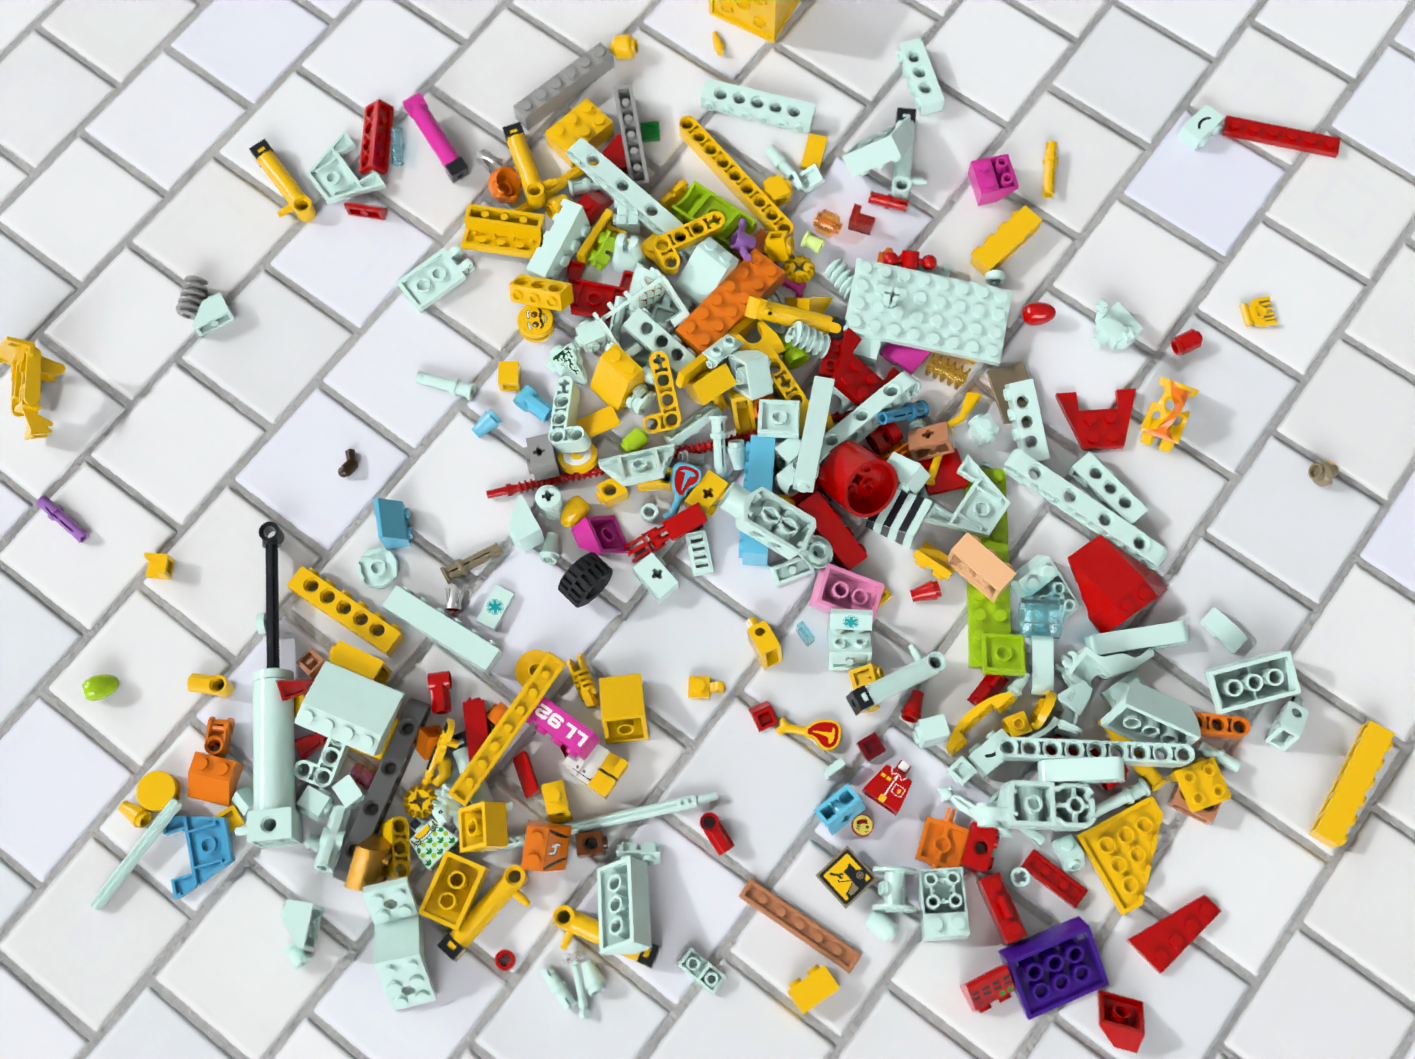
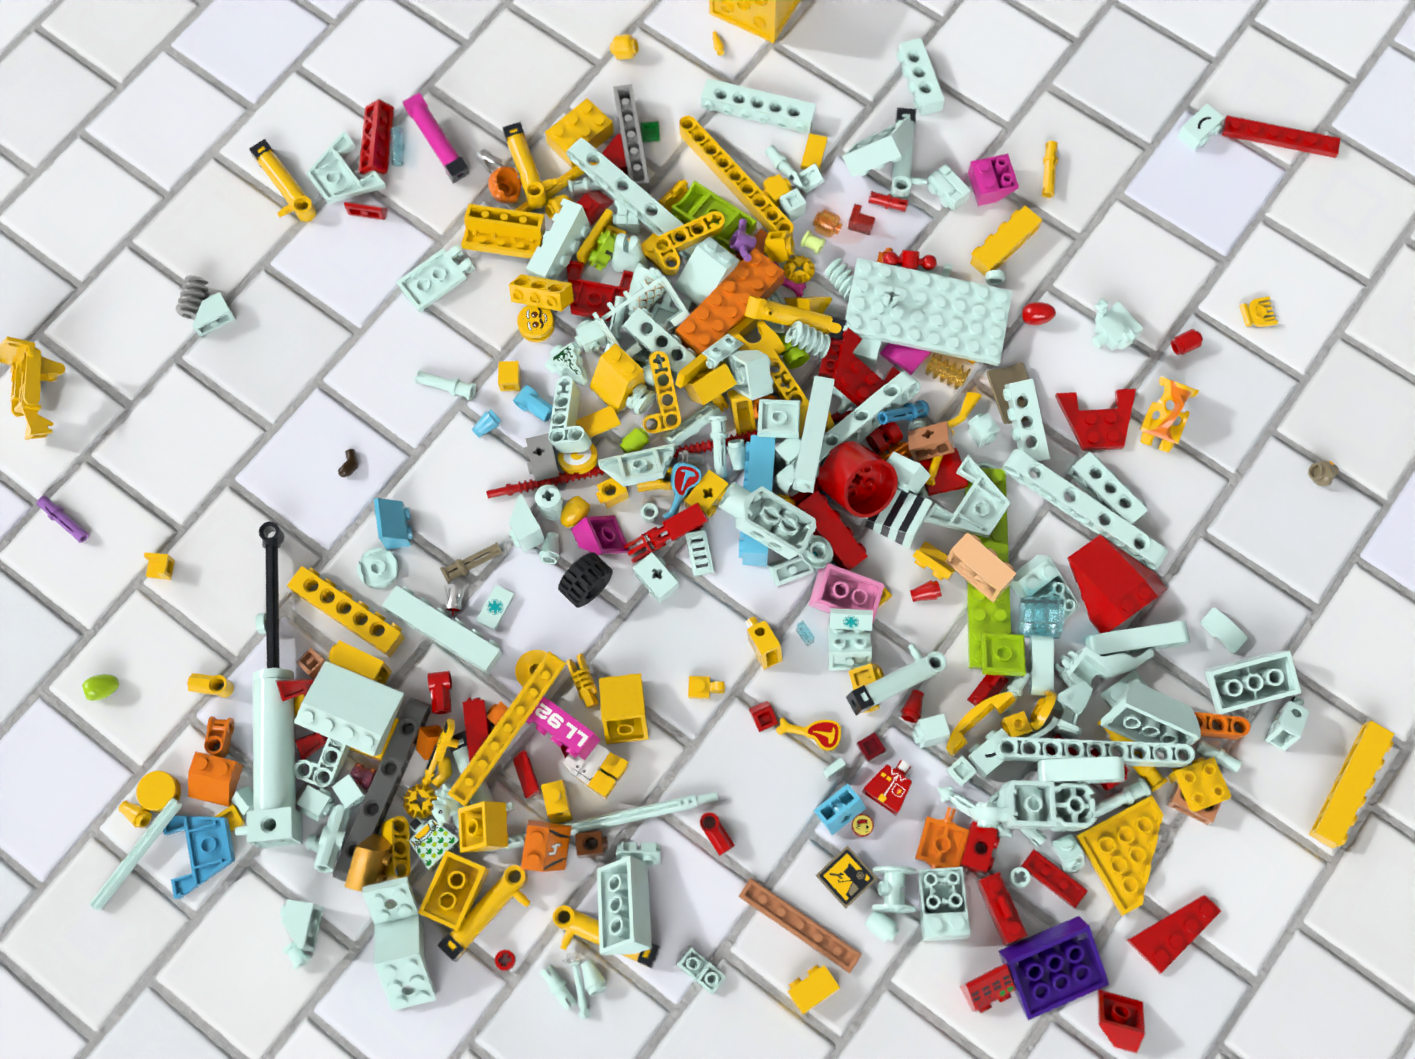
light grey brick [513,42,614,131] -> none
none -> light aqua panel [780,188,807,222]
none -> light aqua brick [927,164,972,211]

